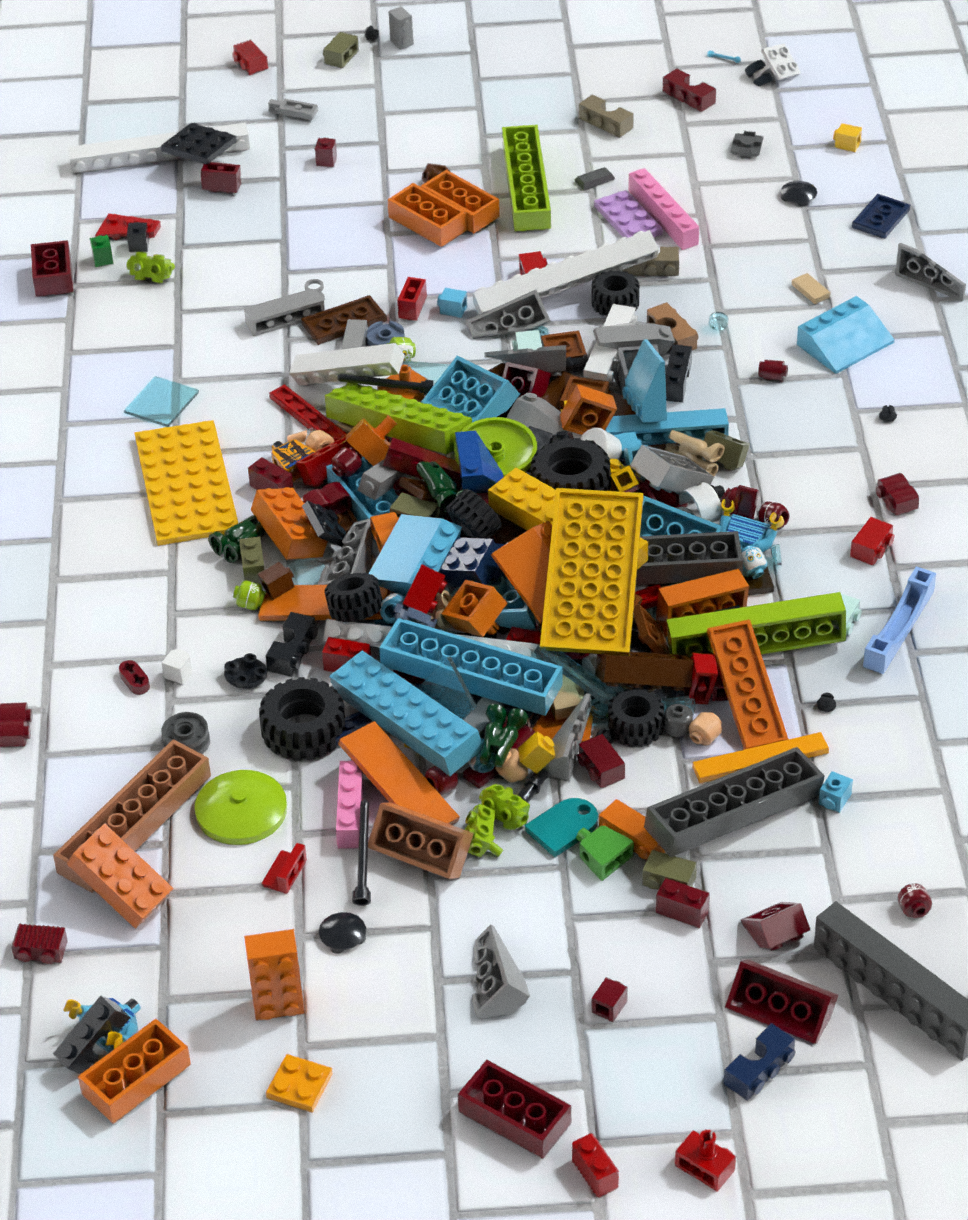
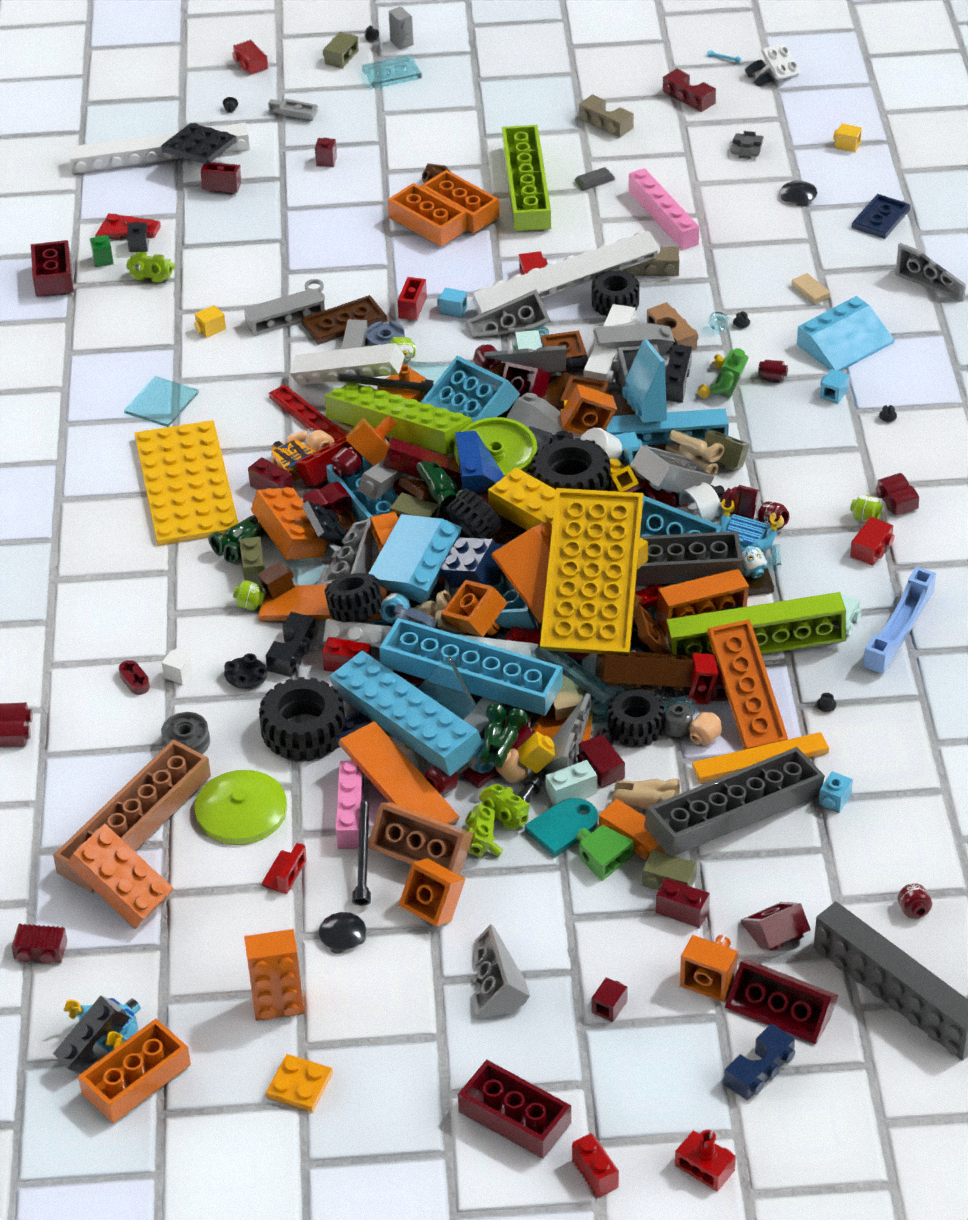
red brick [402,564,447,614] -> none
lavender plate [594,190,663,238] -> none
none -> yellow brick [194,305,226,338]
none -> black piece [223,97,238,112]
none -> clear light blue tile [362,55,422,88]
none -> orange brick [398,858,466,926]
none -> dark red head [473,344,502,370]
none -> light aqua brick [546,760,597,805]
none -> tan piece [612,778,680,809]
none -> orange brick [680,935,738,1003]
none -> bright green torso [696,348,749,399]
none -> black piece [733,311,750,328]
none -> medium azure brick [820,369,850,404]
none -> lime head [850,494,883,522]

